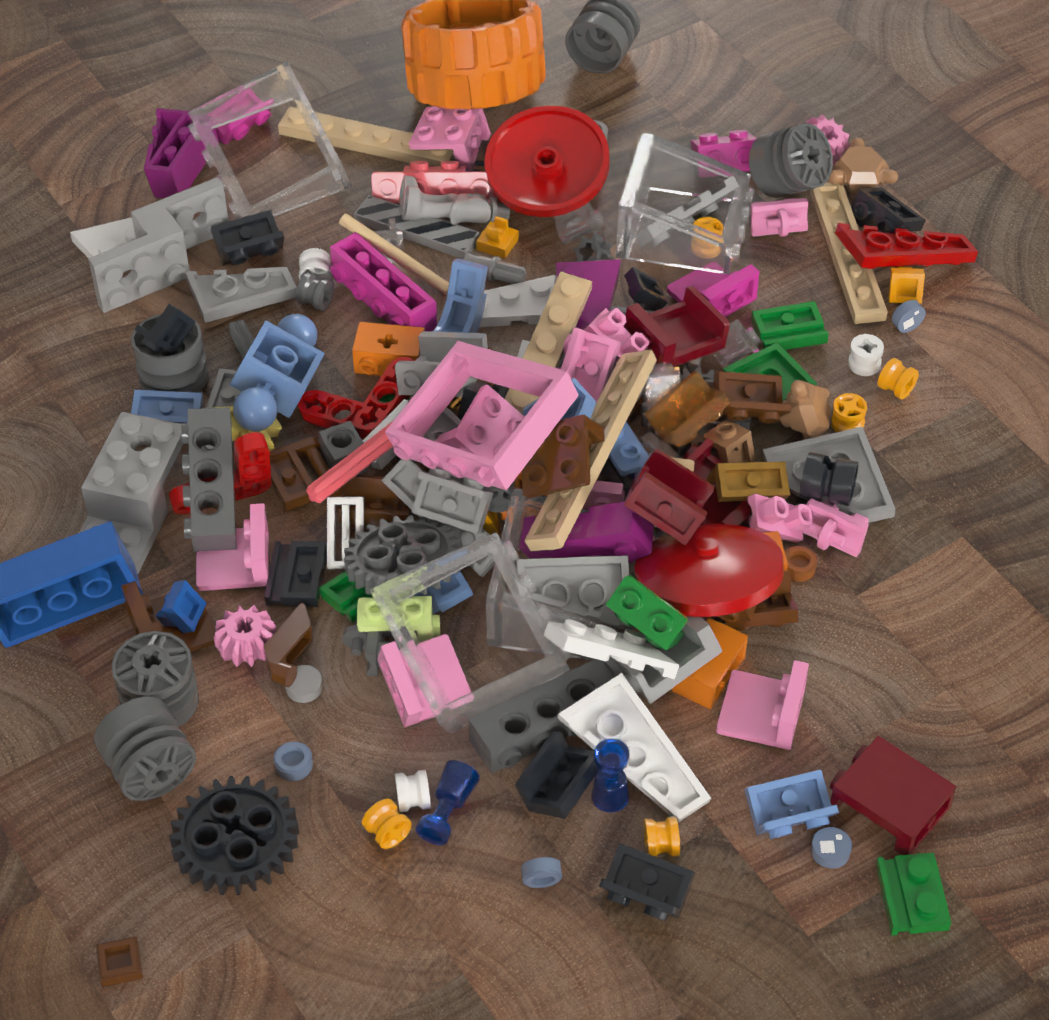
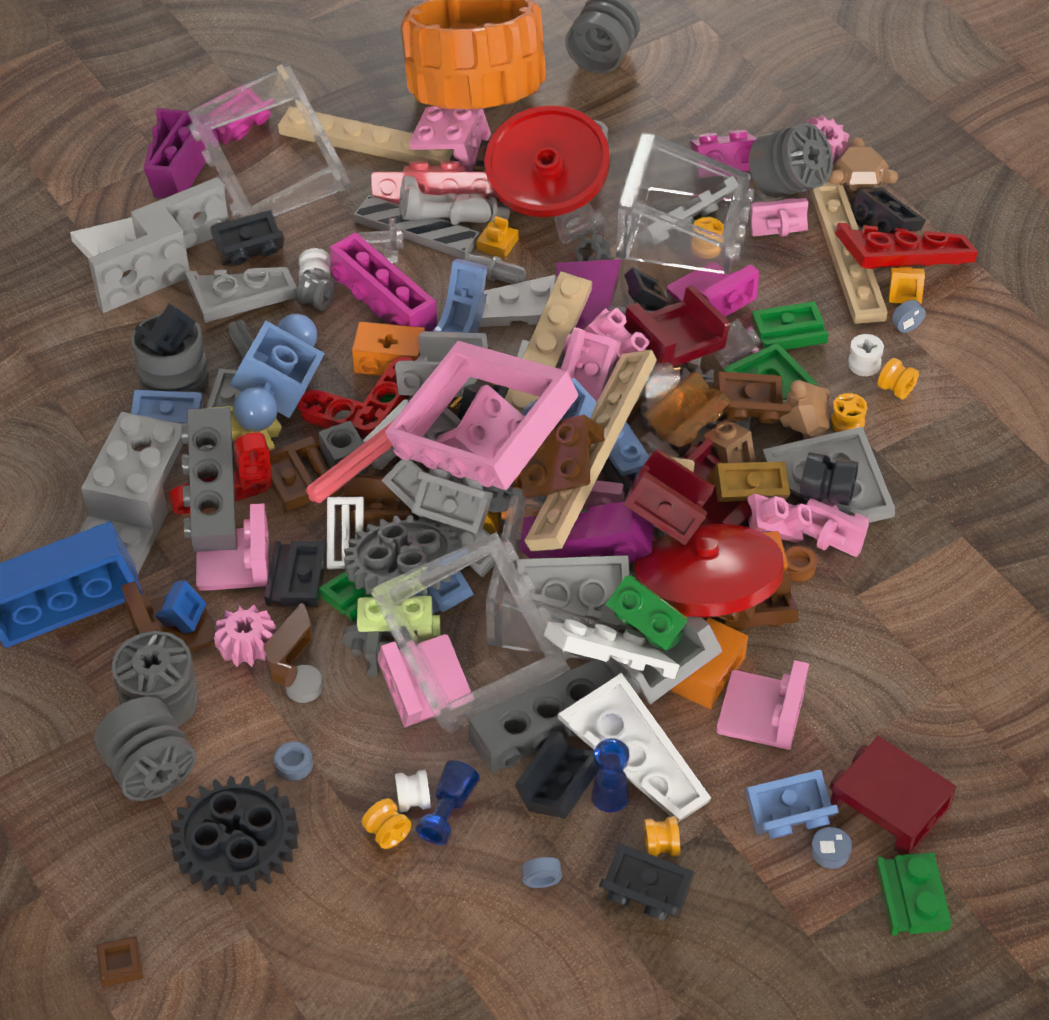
tan bar [339,213,449,295] -> none

